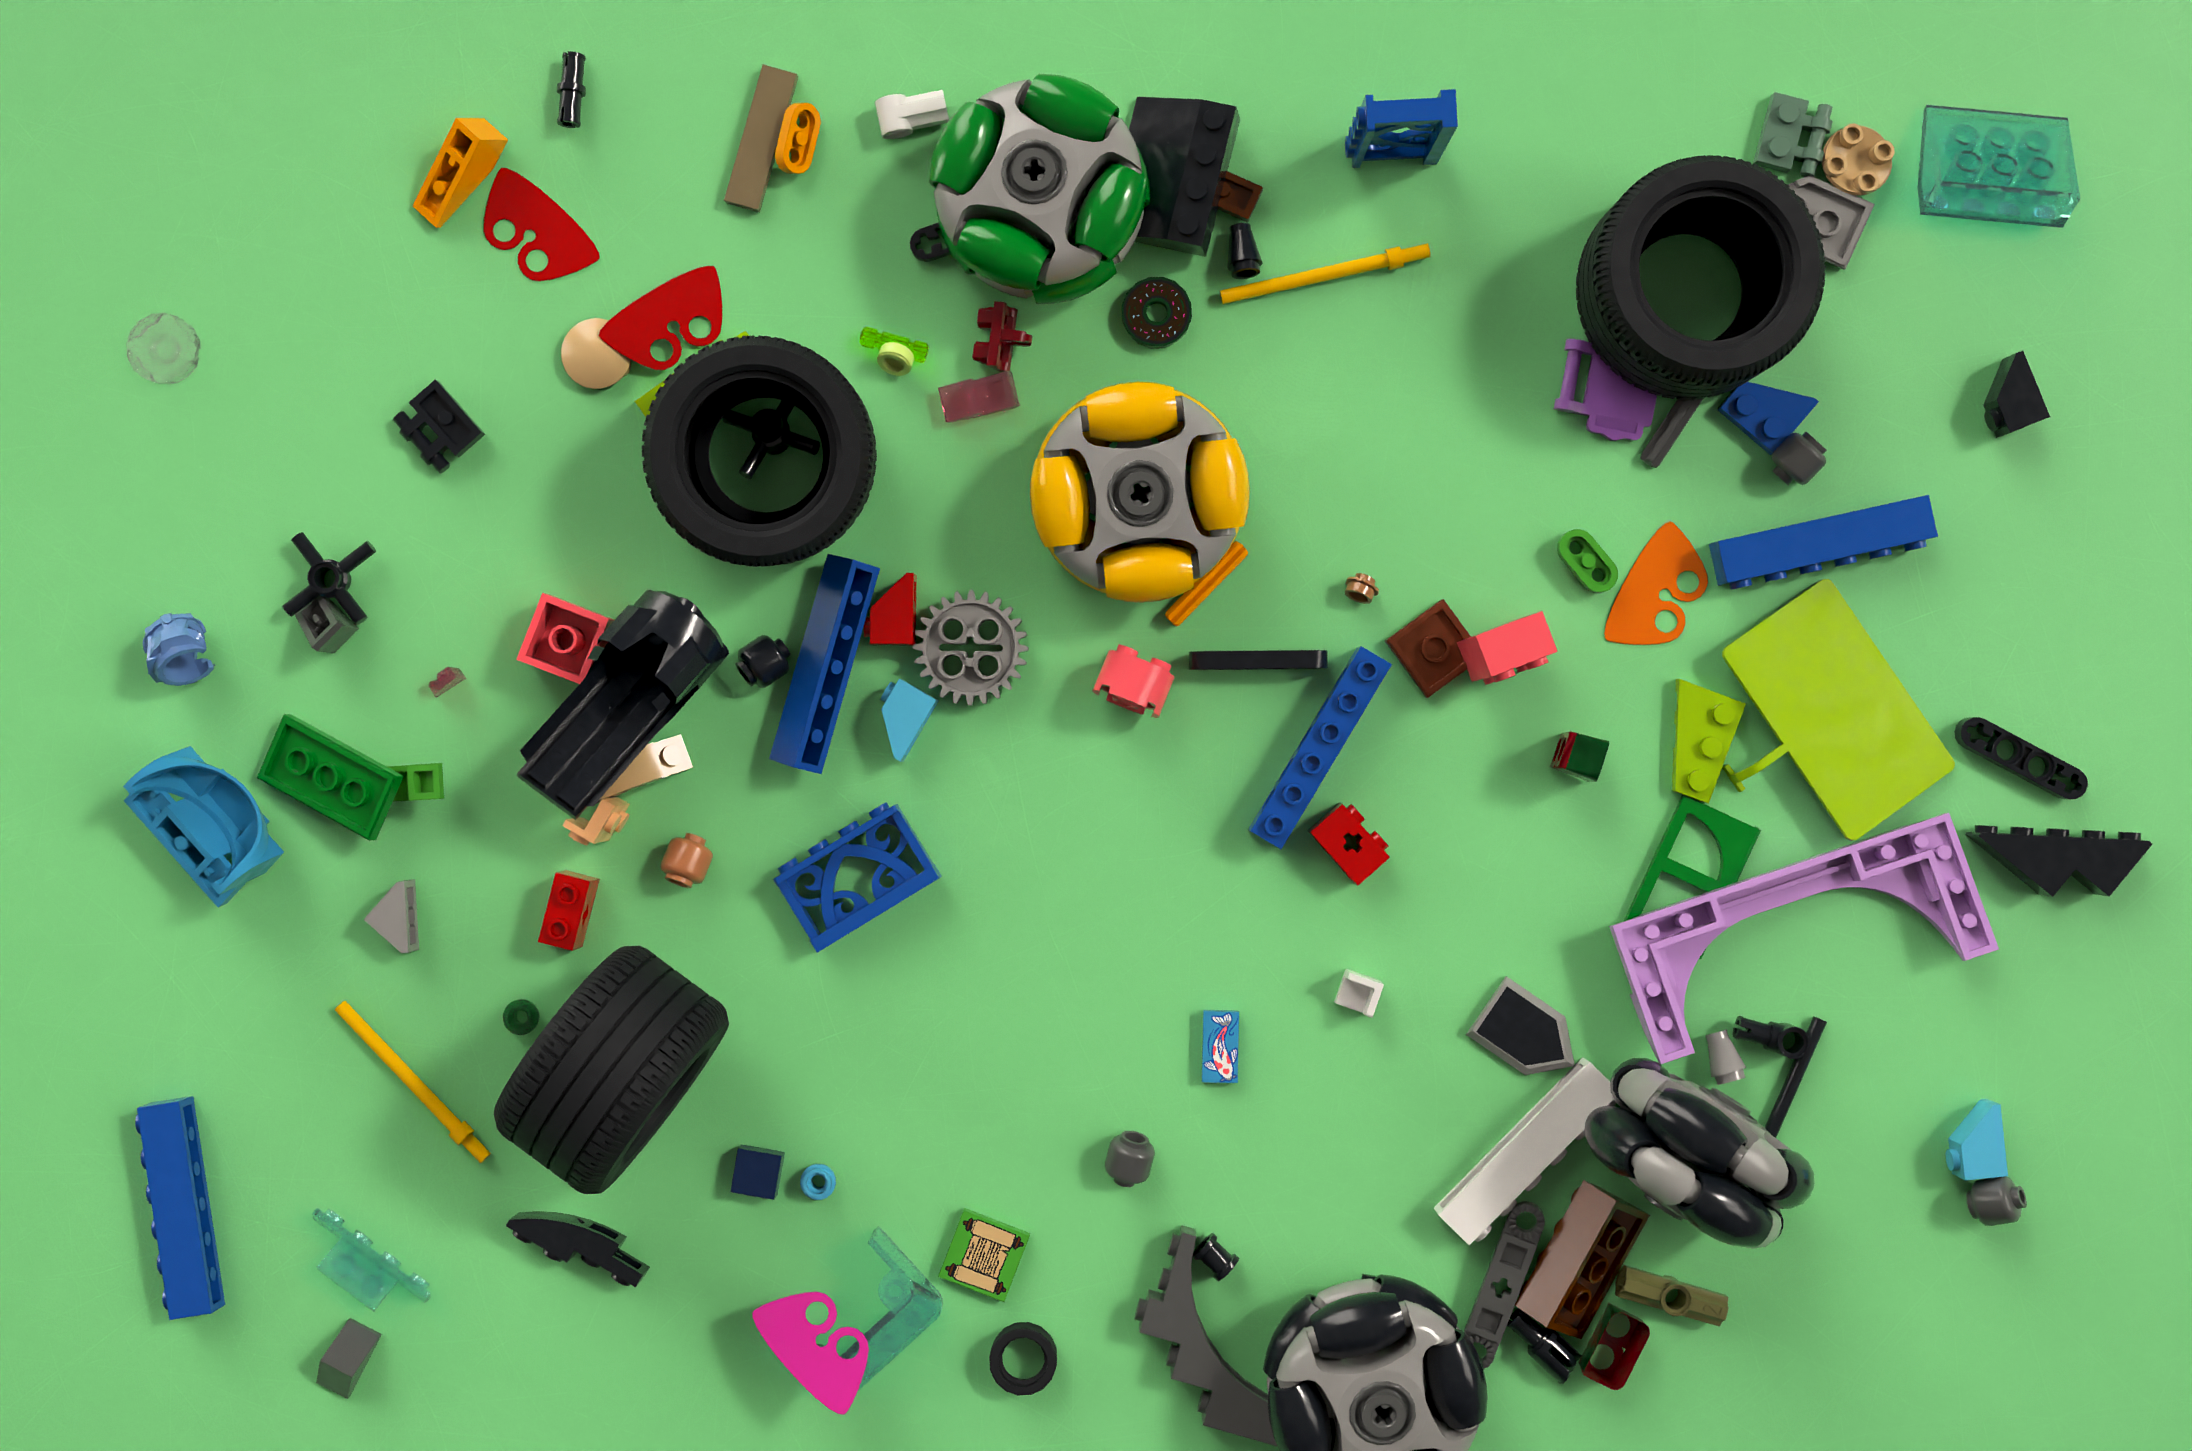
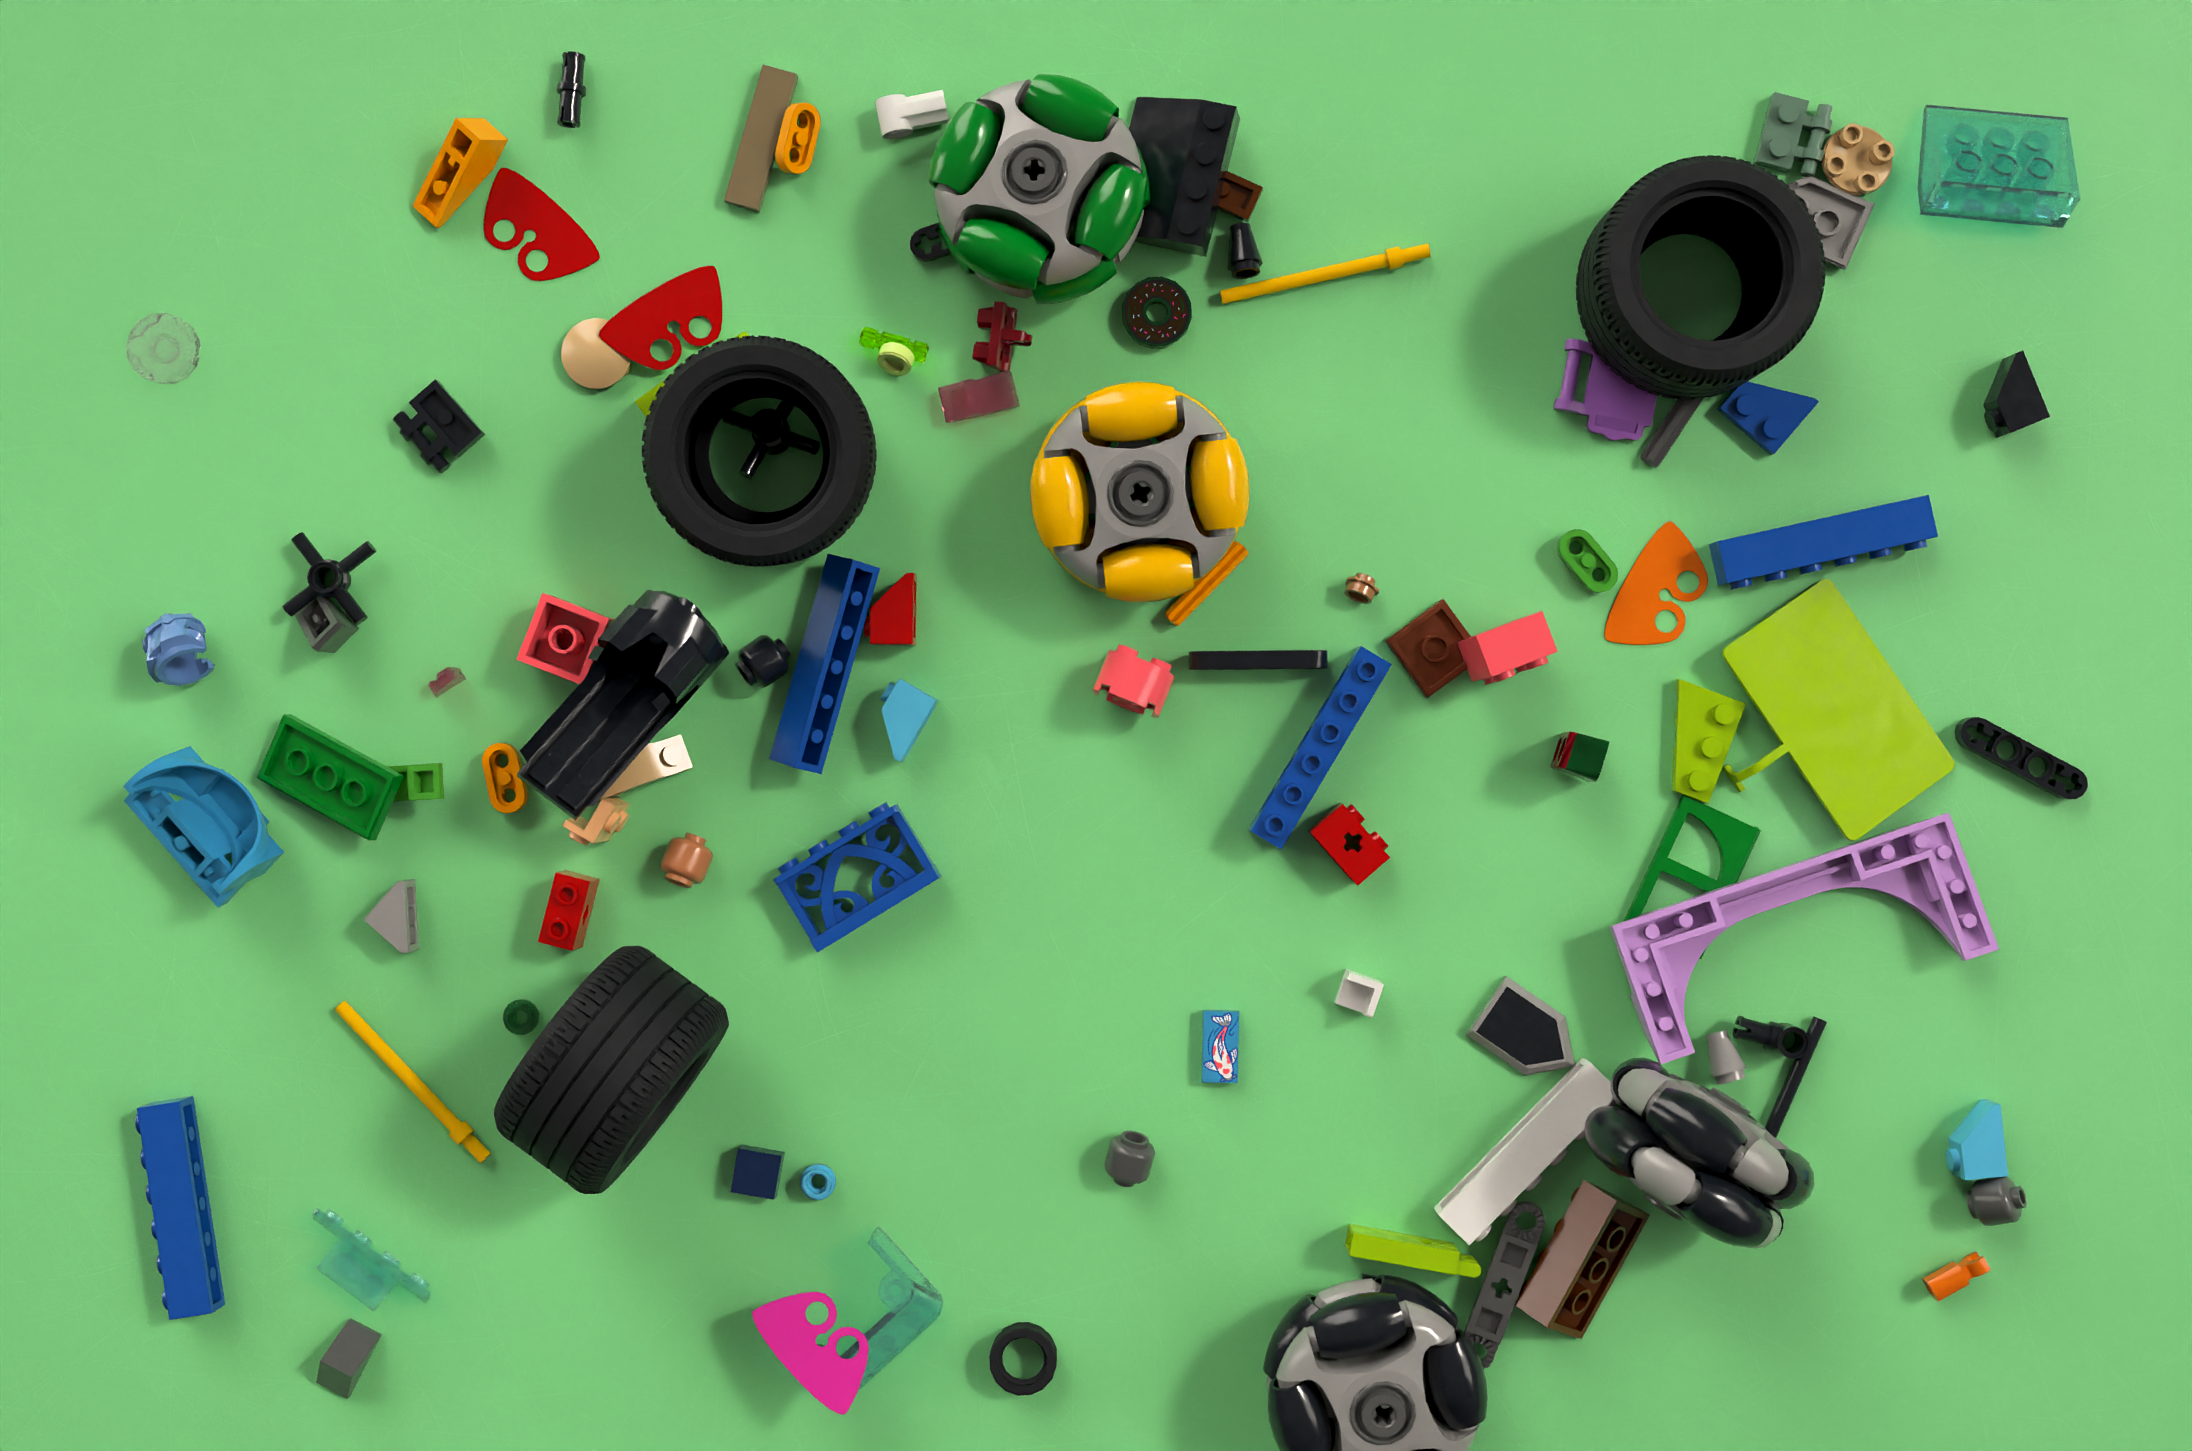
black slope [506,1211,650,1287] -> none
light grey gear [913,590,1029,706] -> none
tile [938,1208,1030,1302] -> none
dark grey arch [1134,1225,1277,1446] -> none
black bush [1193,1233,1239,1281] -> none
fence [1345,89,1458,168] -> none
black arm [1507,1308,1582,1384] -> none
dark red piece [1578,1303,1650,1390] -> none
olive piece [1615,1265,1729,1327] -> none
dark grey head [1772,432,1827,485] -> none
black slope [1965,825,2152,897] -> none
none -> light orange plate [482,743,528,813]
none -> lime hinge [1345,1223,1481,1278]
none -> orange bar [1922,1252,1991,1302]

